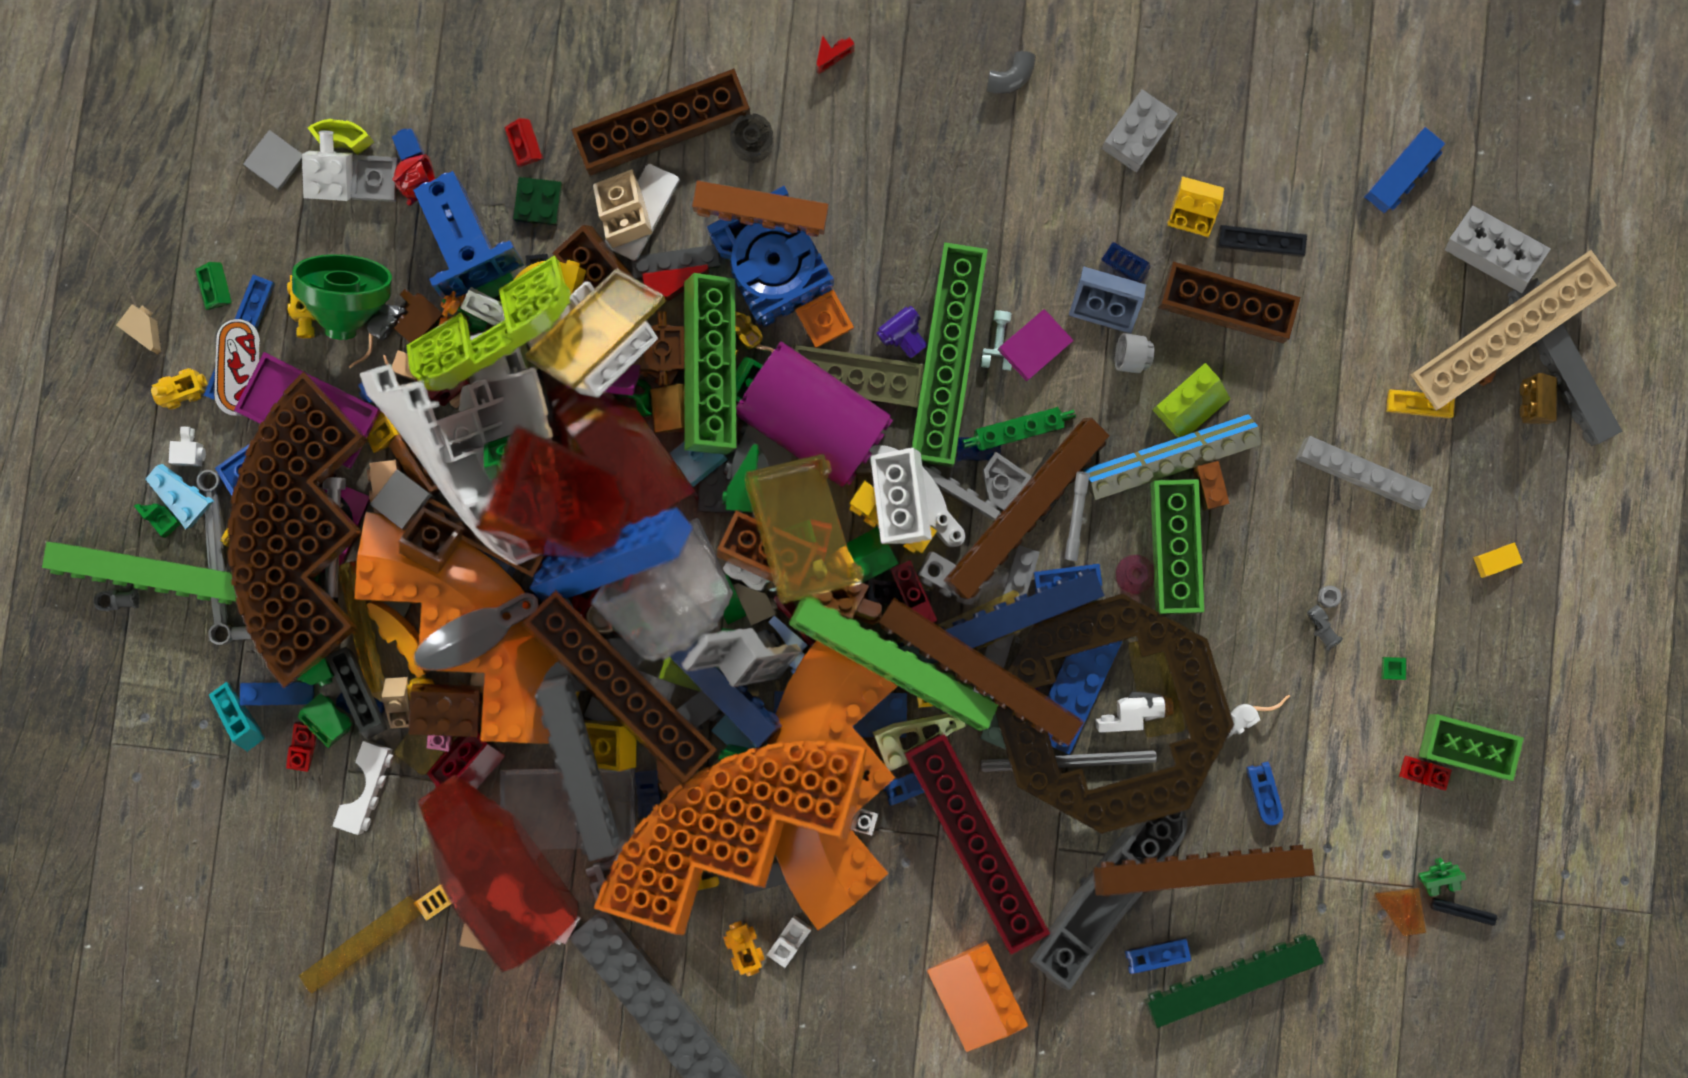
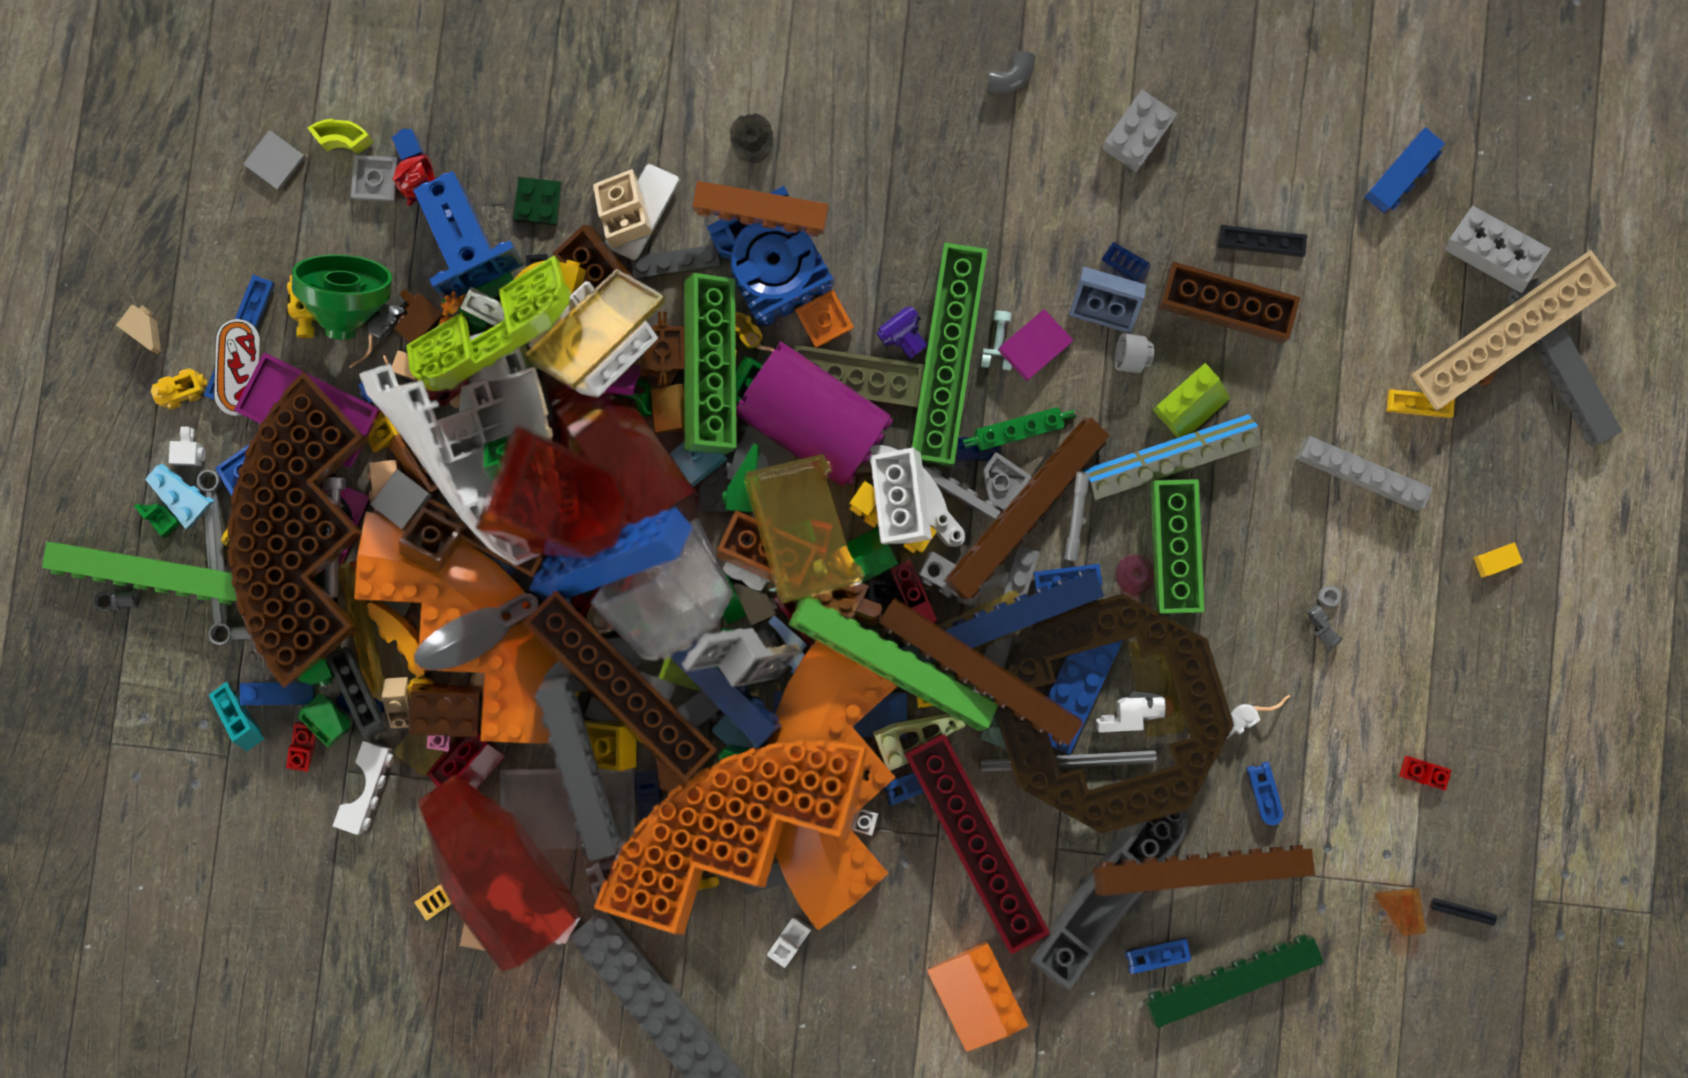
green slope [195,262,232,310] -> none
clear yellow plate [299,896,421,994] -> none
white brick [302,131,353,201] -> none
red slope [504,118,542,167] -> none
reddish brown brick [571,69,751,176] -> none
red slope [643,264,709,306] -> none
light orange brick [723,920,765,976] -> none
red slope [816,35,855,74] -> none
yellow slope [1167,176,1224,237] -> none
dark orange brick [1193,461,1230,511] -> none
green plate [1381,657,1406,680] -> none
bright green brick [1418,714,1524,781] -> none
green hips [1418,857,1466,897] -> none
pearl gold slope [1520,373,1557,424] -> none

